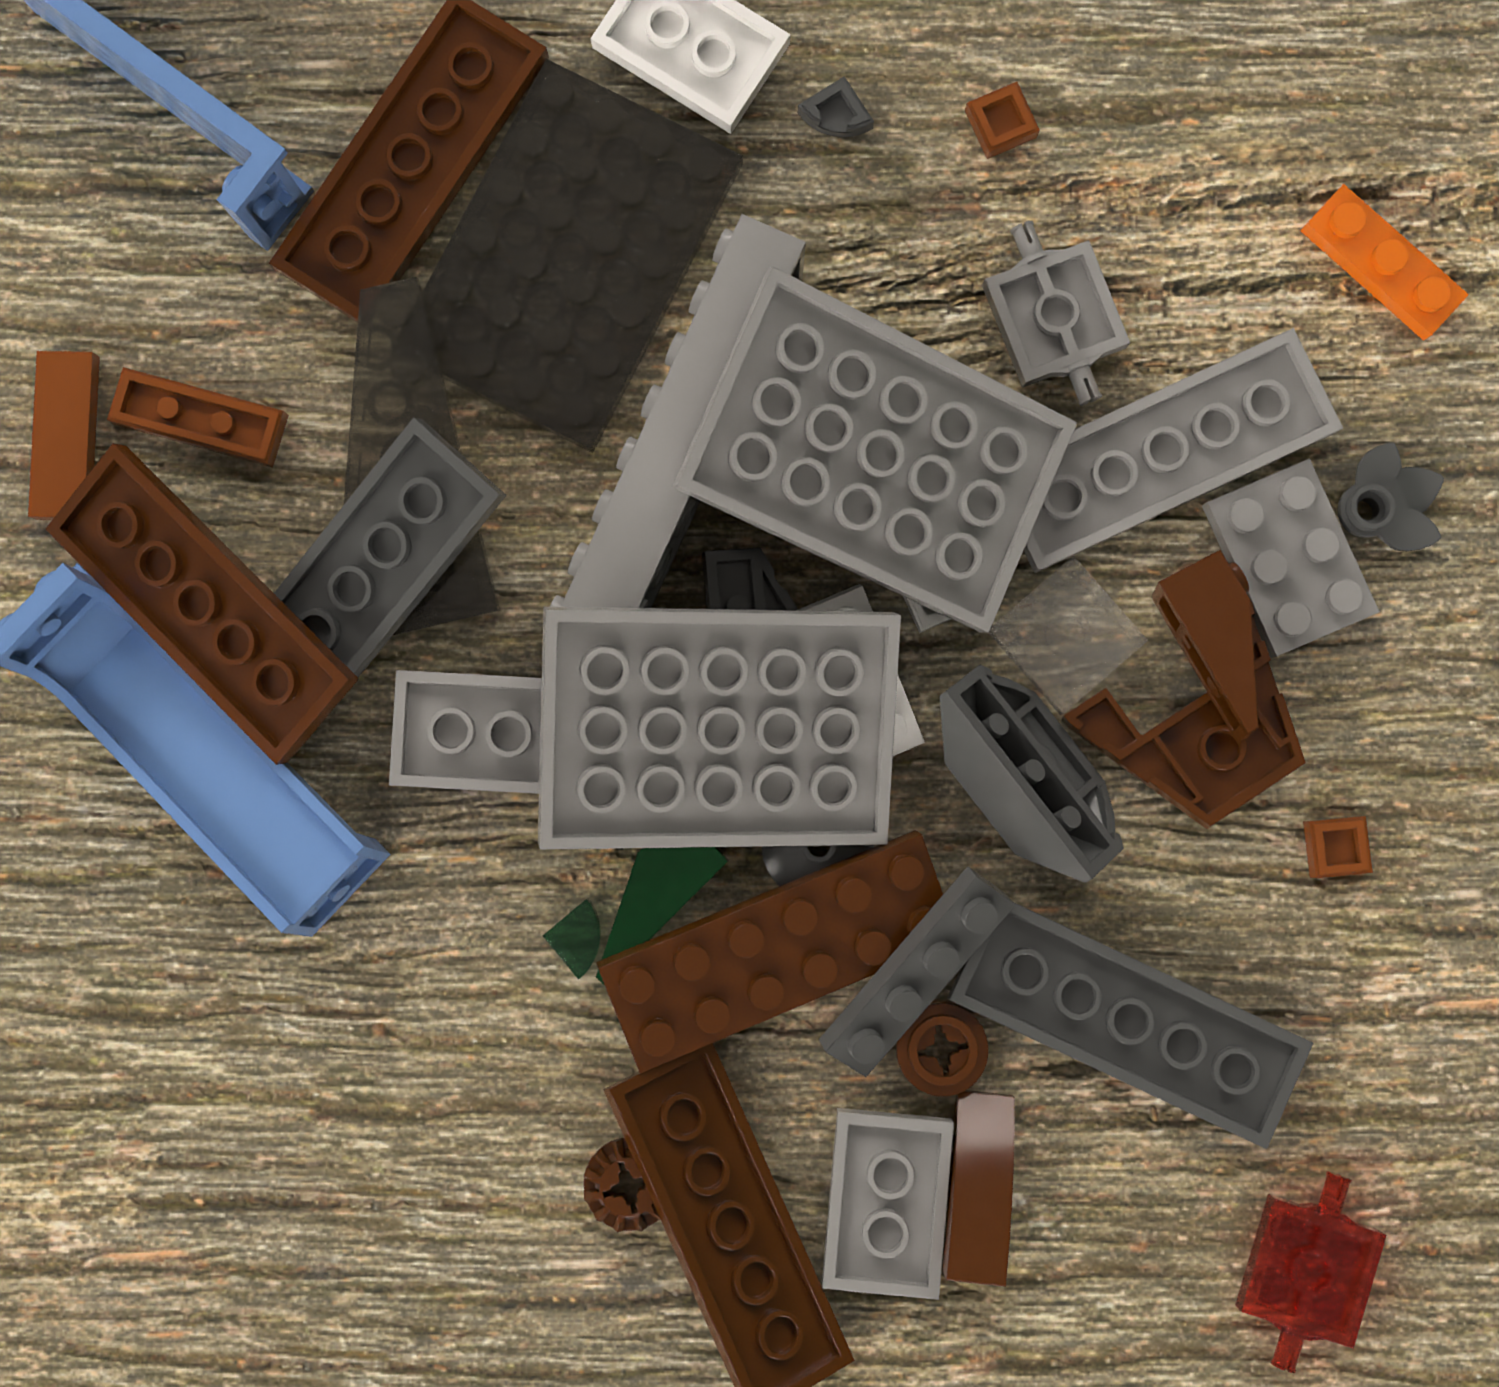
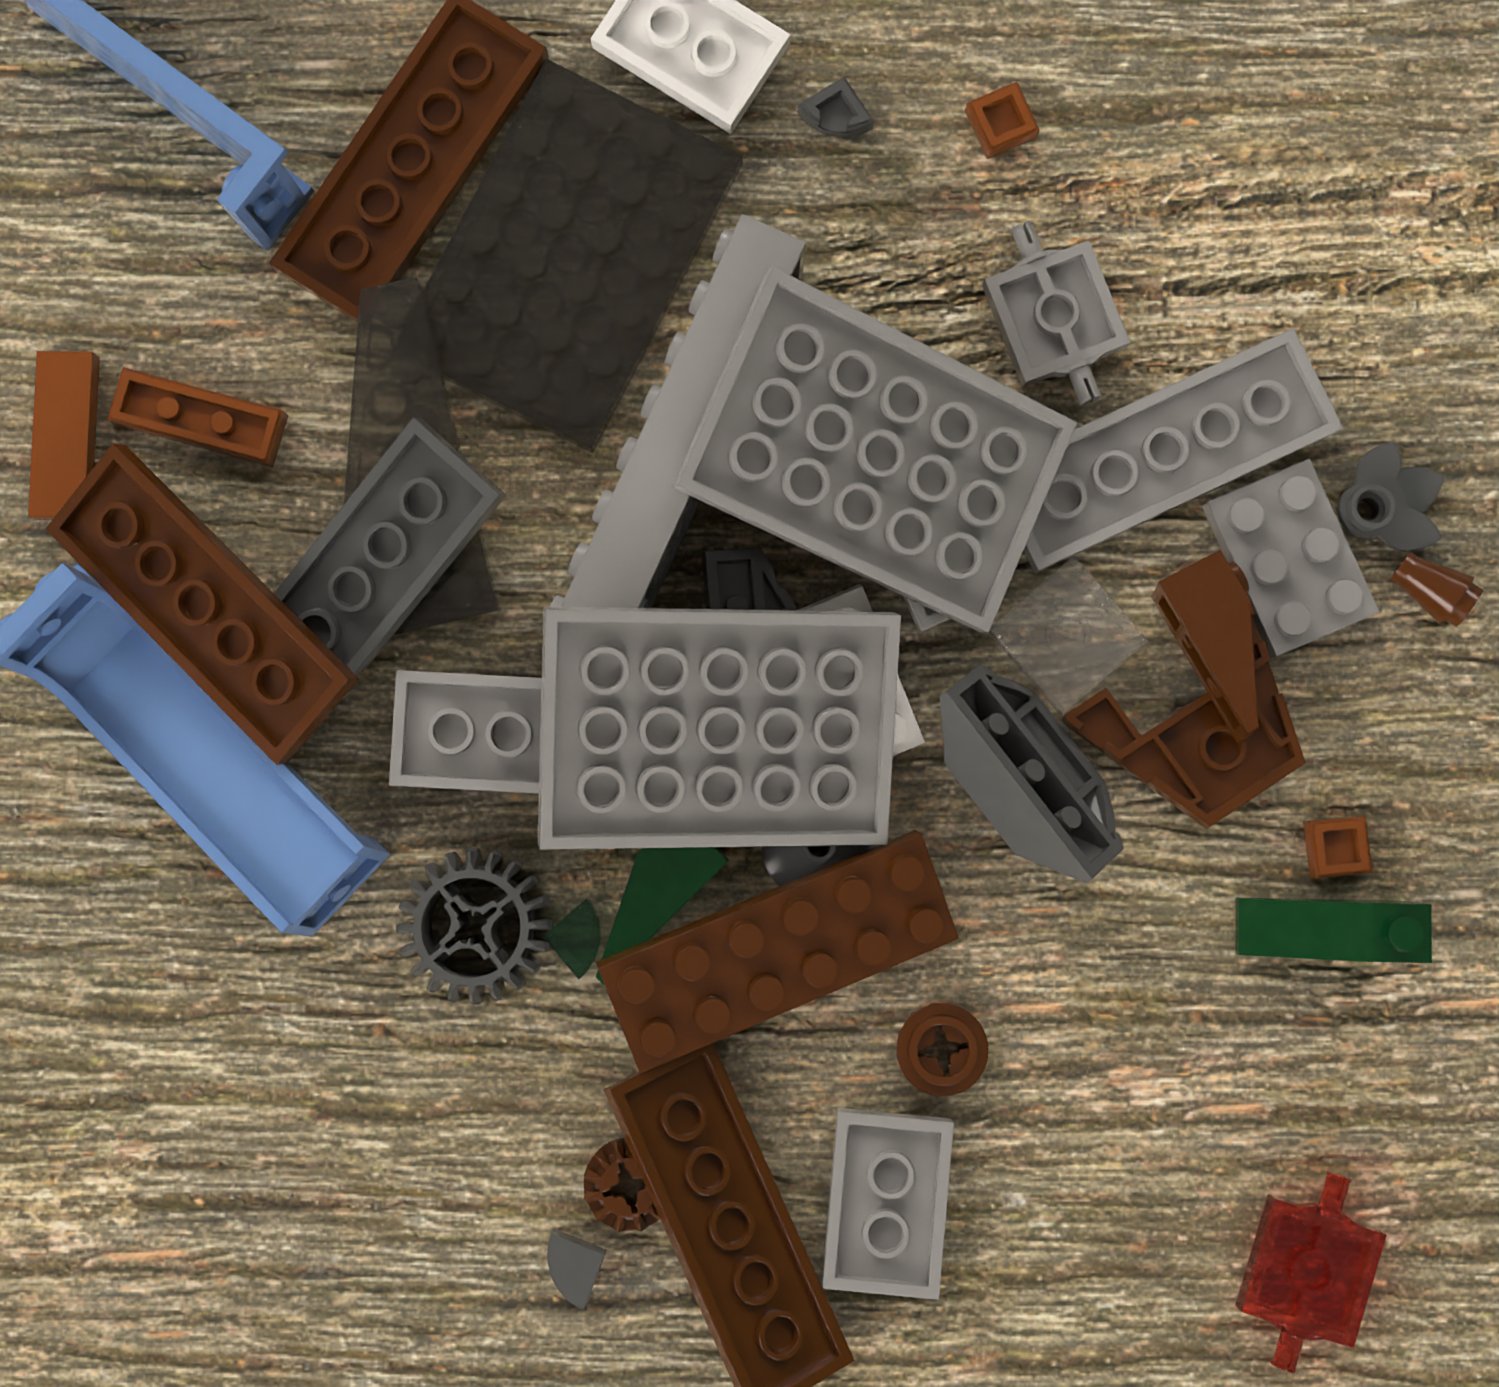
dark grey plate [818,866,1015,1077] -> none
reddish brown slope [942,1090,1015,1287] -> none
dark grey plate [947,903,1313,1149] -> none
orange plate [1300,184,1469,341] -> none
none -> dark grey gear [396,848,554,1005]
none -> dark grey tile [547,1229,607,1310]
none -> dark green slope [1235,897,1432,963]
none -> reddish brown cone [1389,551,1483,627]

